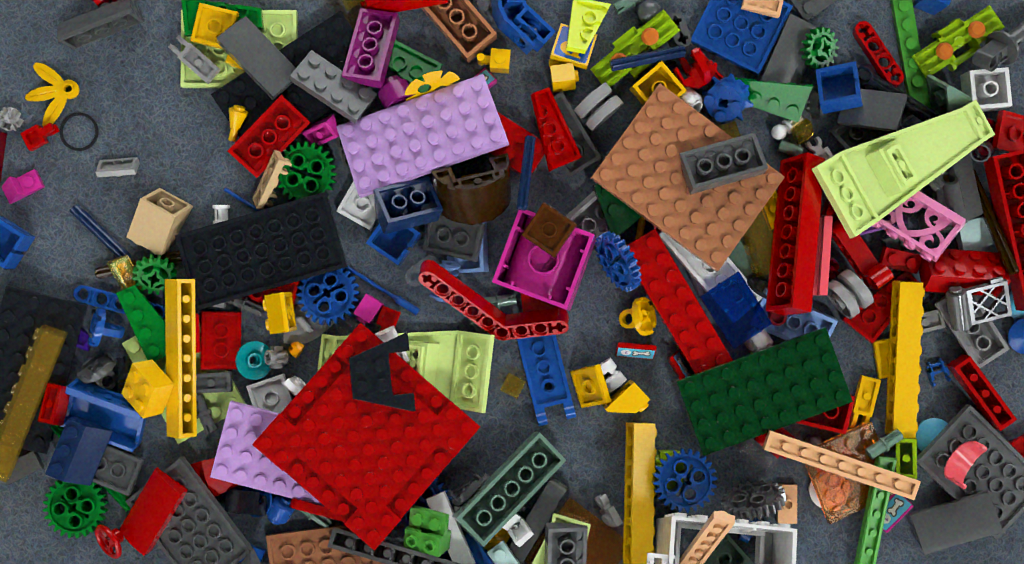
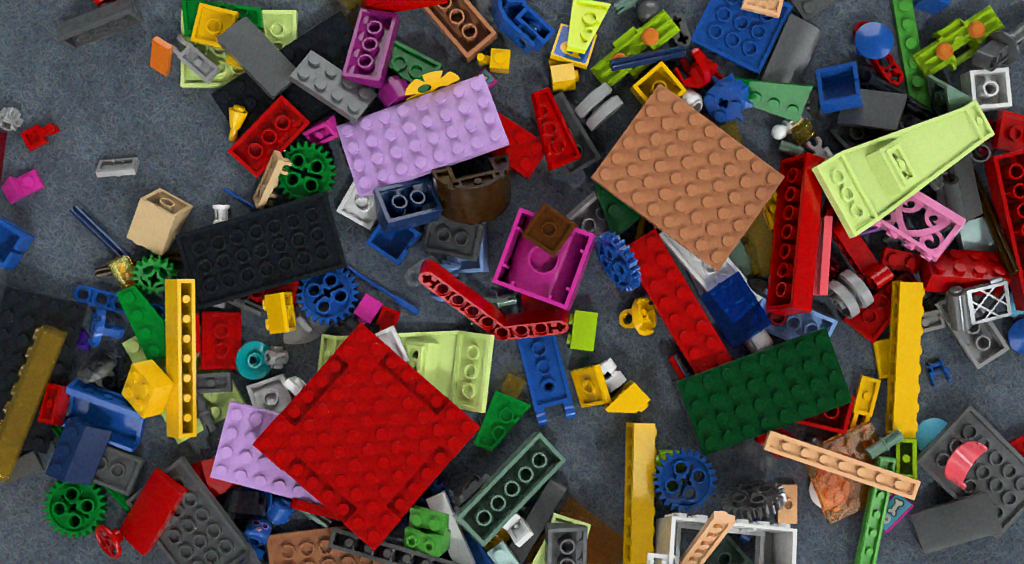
yellow plant [25,62,80,127] -> none
black piece [60,112,99,151] -> none
light orange hinge [288,342,305,359] -> none
black wing [349,333,416,411] -> none
dark blue axle [516,135,536,211] -> none
light grey plate [594,494,623,527] -> none
slope [615,342,657,359] -> none
dark grey slope [679,133,768,195] -> none
green gear [800,27,839,70] -> none
red brick [946,354,1017,431] -> none
none -> orange tile [150,36,173,76]
none -> blue head [243,517,272,547]
none -> green wing [474,390,531,452]
none -> lime brick [566,310,598,351]
none -> blue dish [854,22,894,59]

